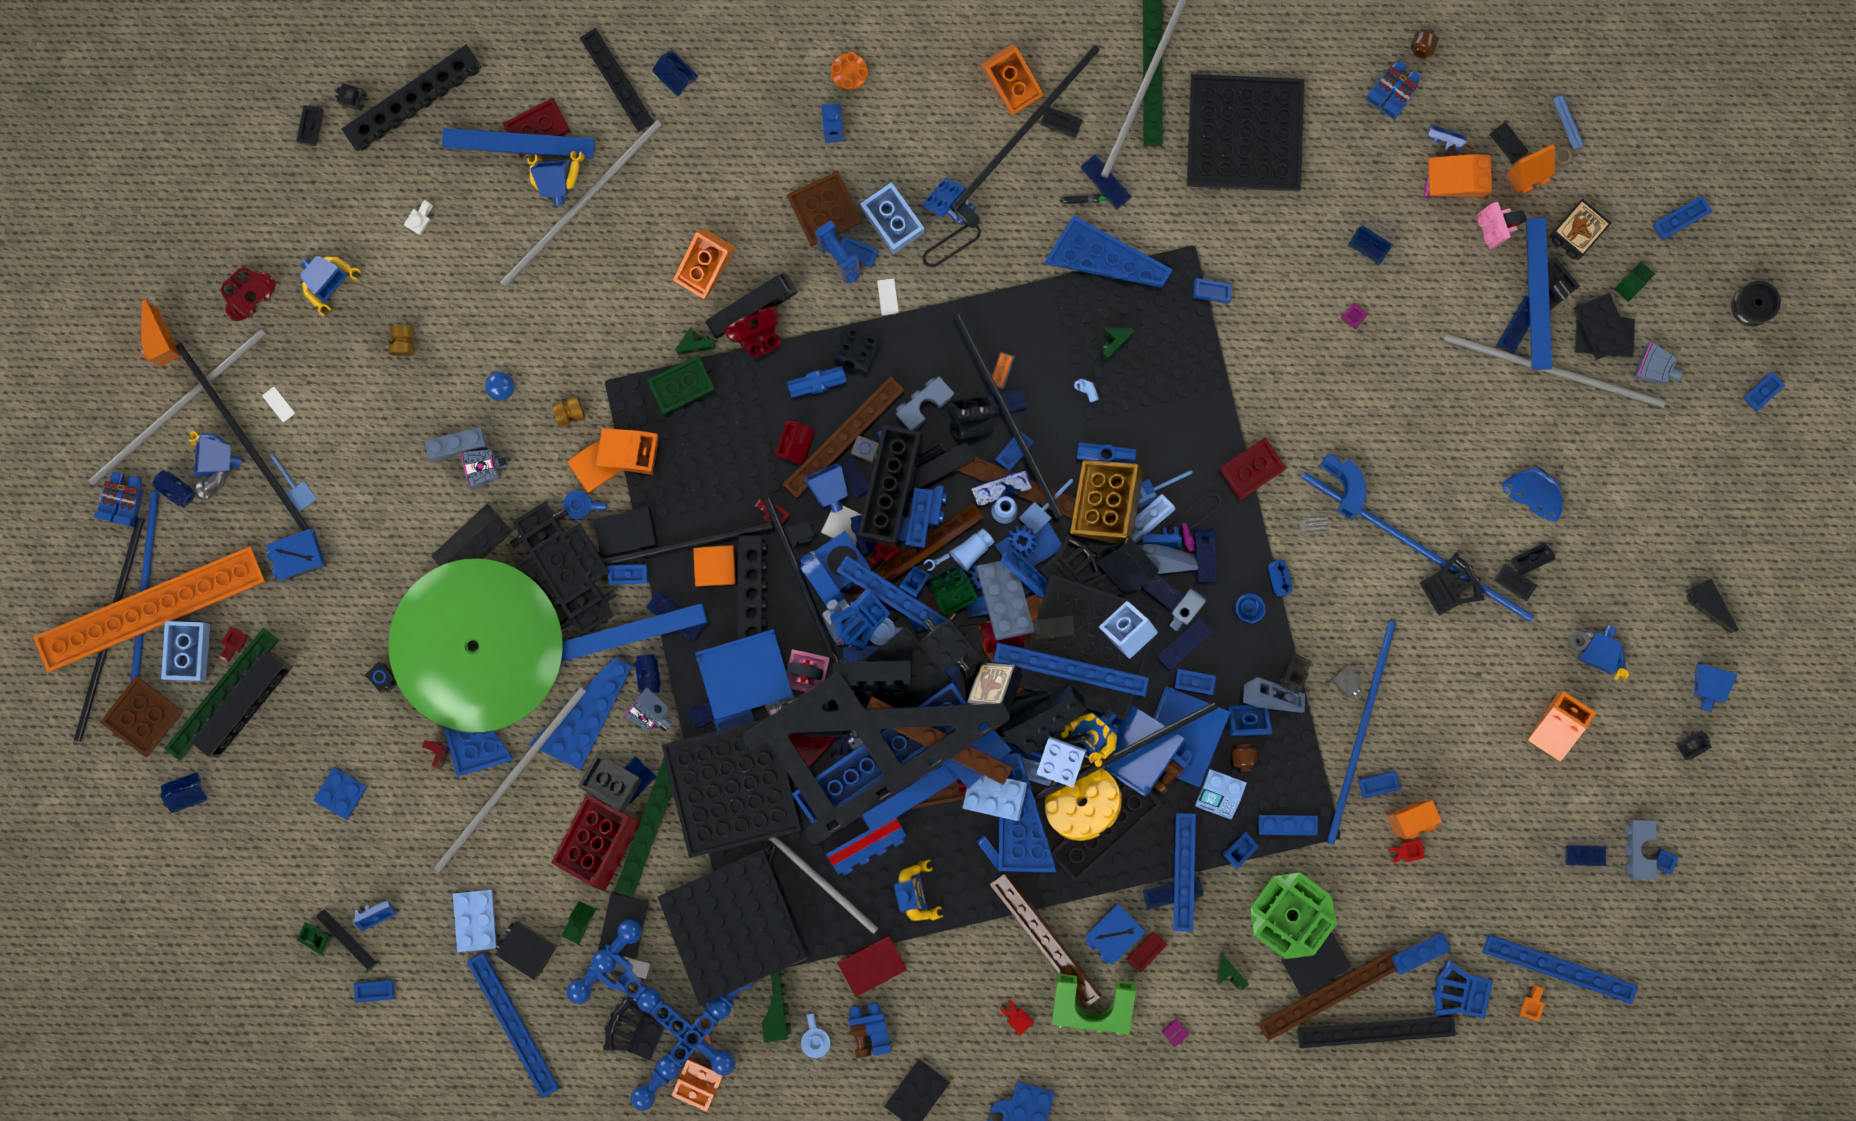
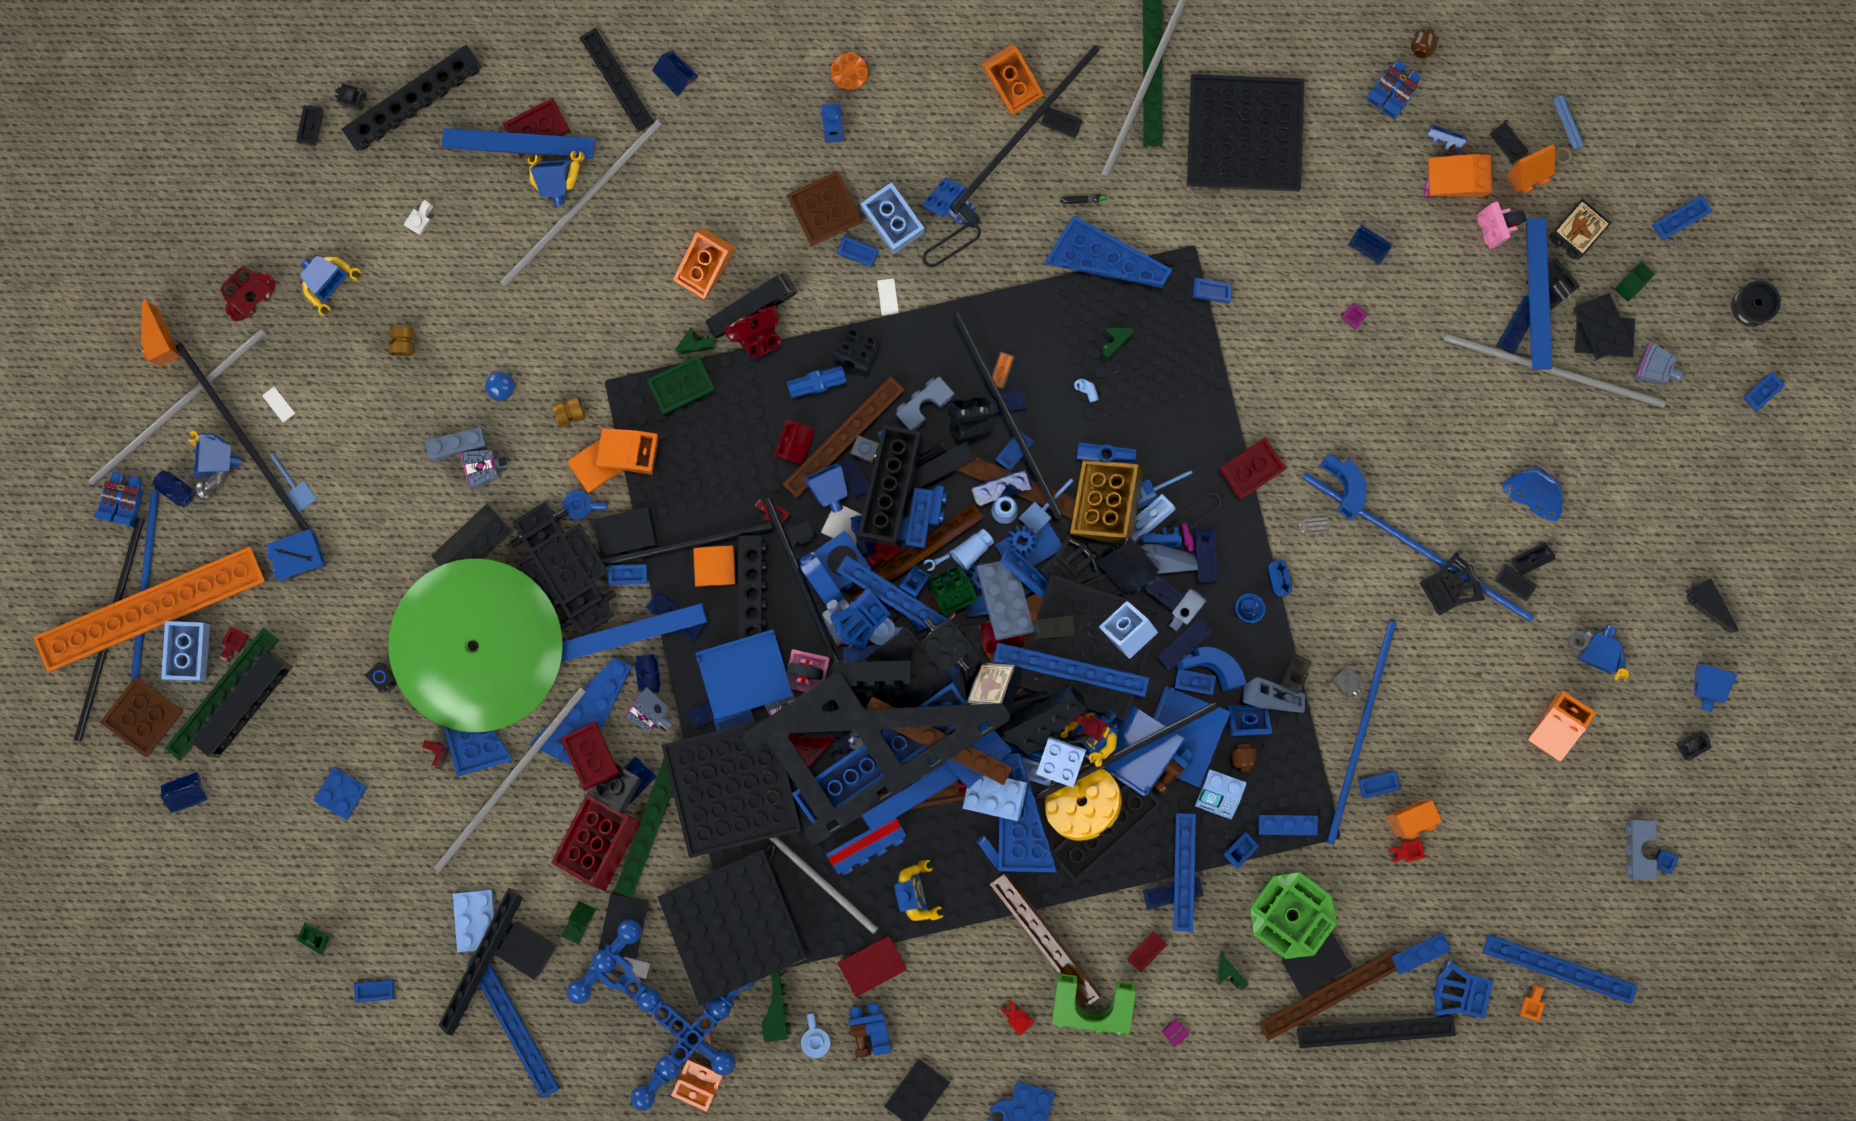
black axle [316,909,379,973] -> none
blue plate [353,900,397,931] -> none
black plate [603,997,664,1061] -> none
blue fence [815,220,860,284] -> none
clear blue plate [1080,155,1132,210] -> none
blue brick [1084,903,1146,965] -> none
clear blue plate [1565,845,1606,866] -> none
none -> black plate [438,888,523,1036]
none -> dark red tile [561,721,620,790]
none -> dark red plate [1073,714,1109,741]
none -> blue arch [1176,647,1246,692]

